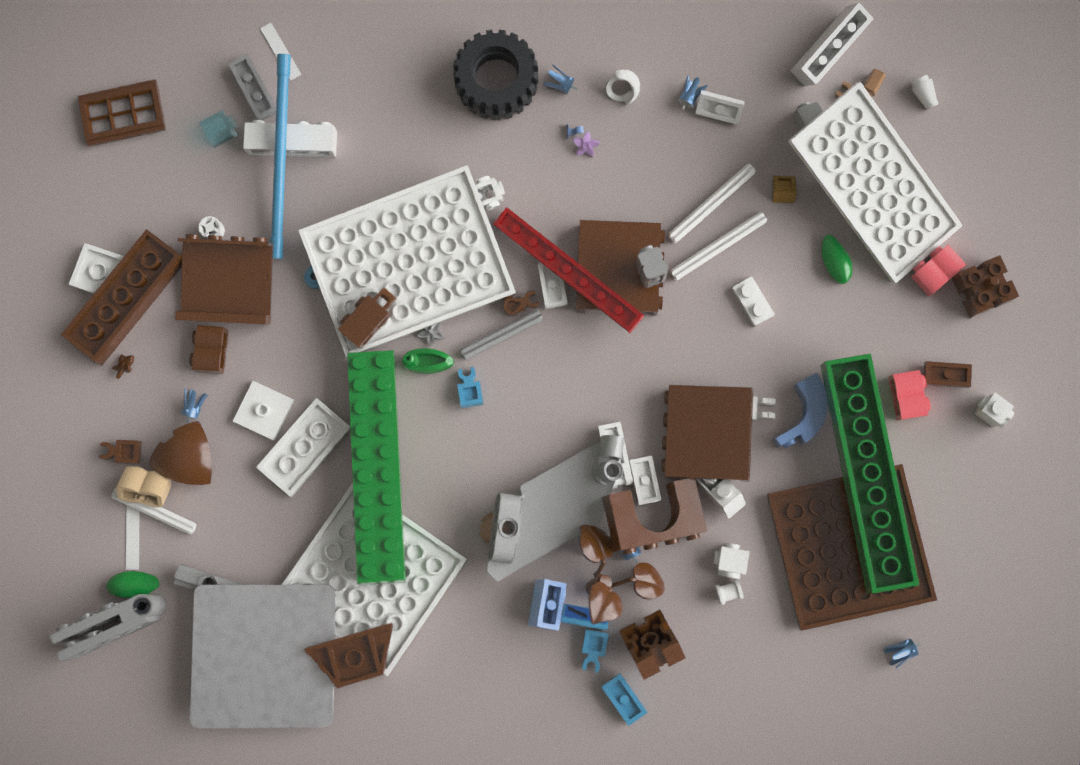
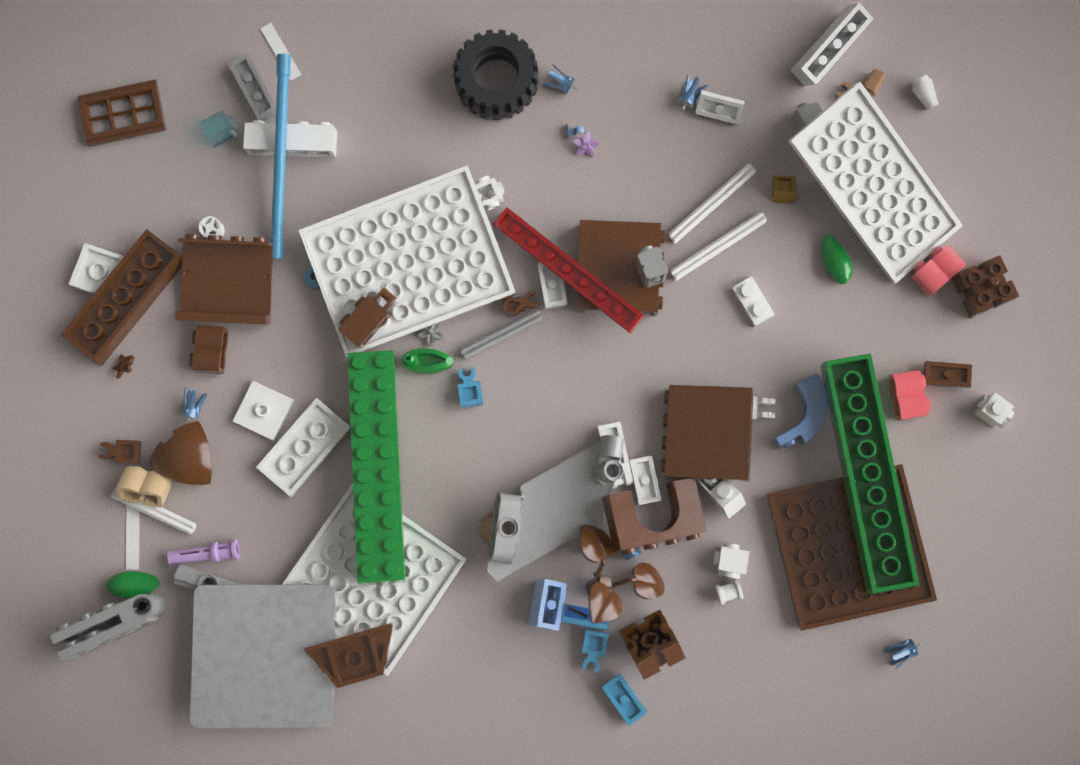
white piece [606,70,640,105] -> none
none -> lavender pin [167,539,240,566]

